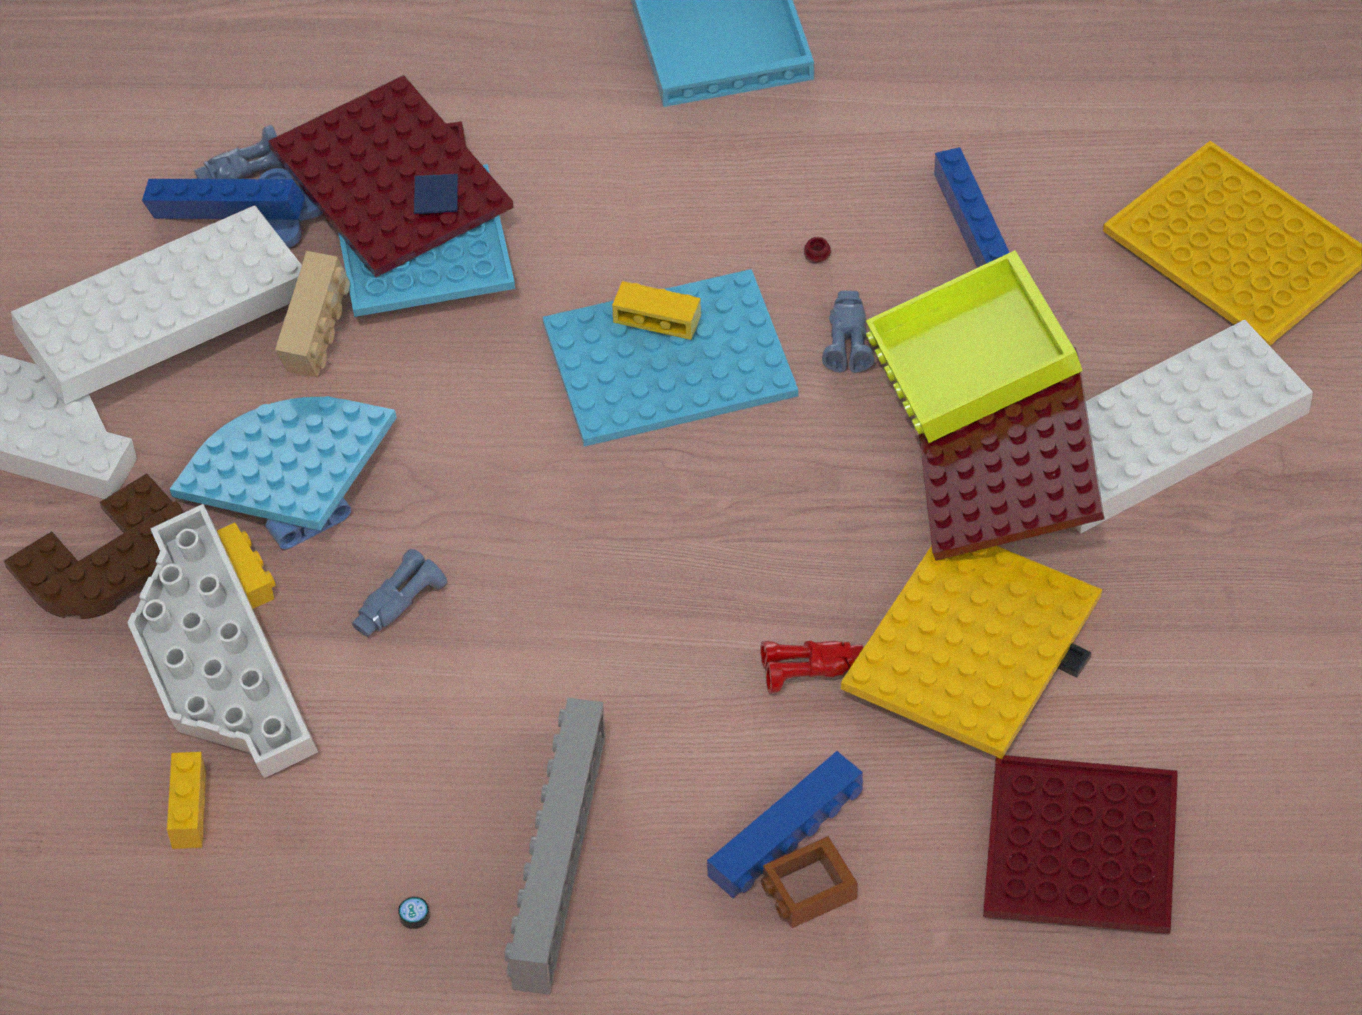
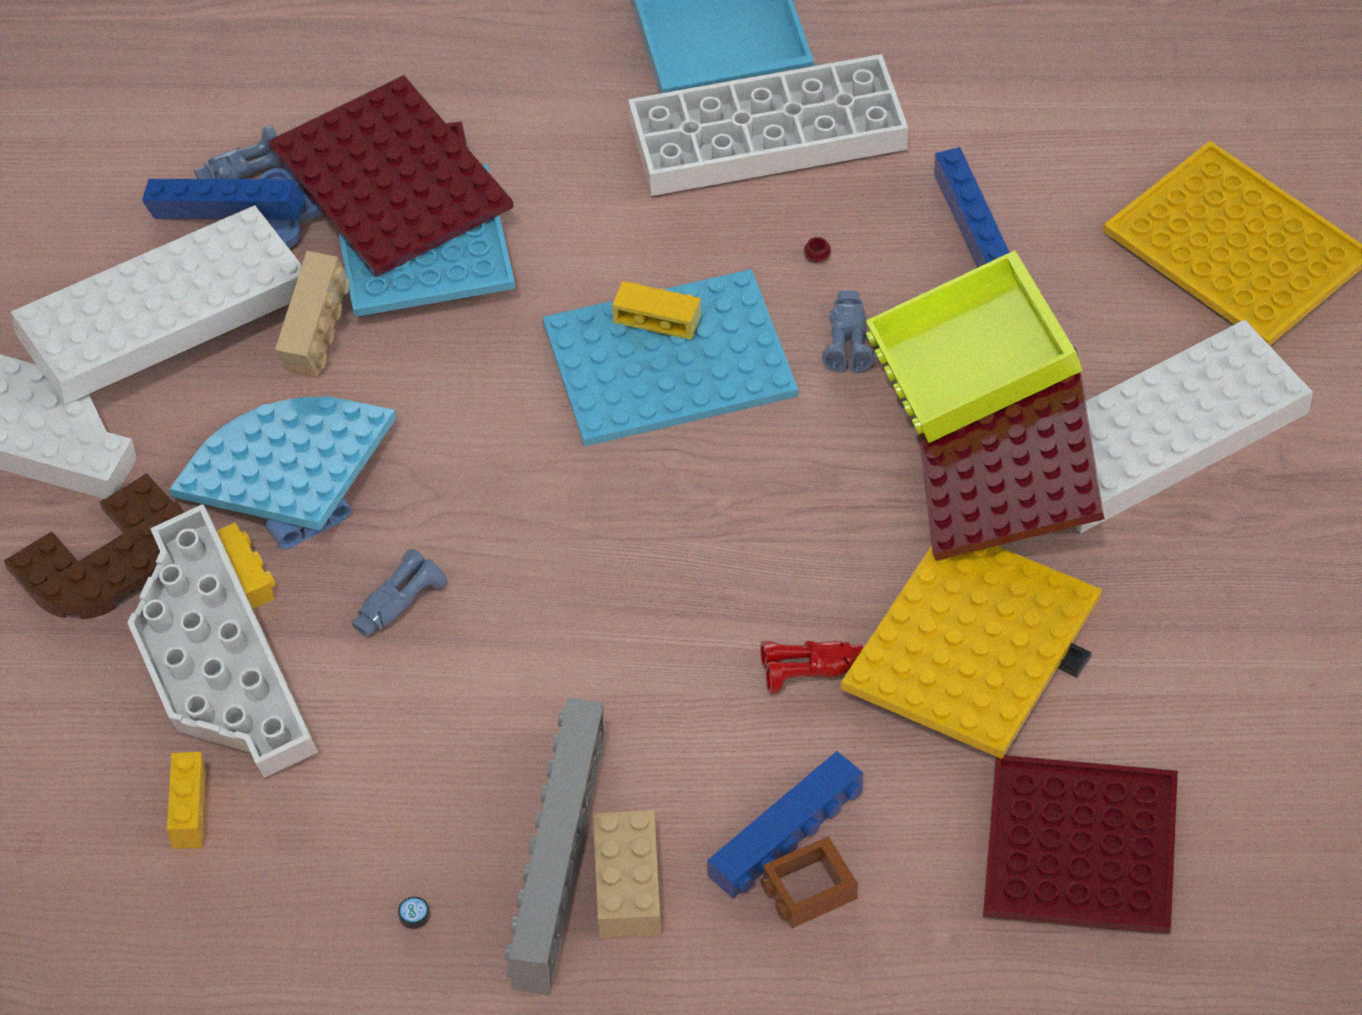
dark blue window [414,174,458,214] -> none
none -> tan brick [593,810,661,938]
none -> white brick [628,54,908,196]

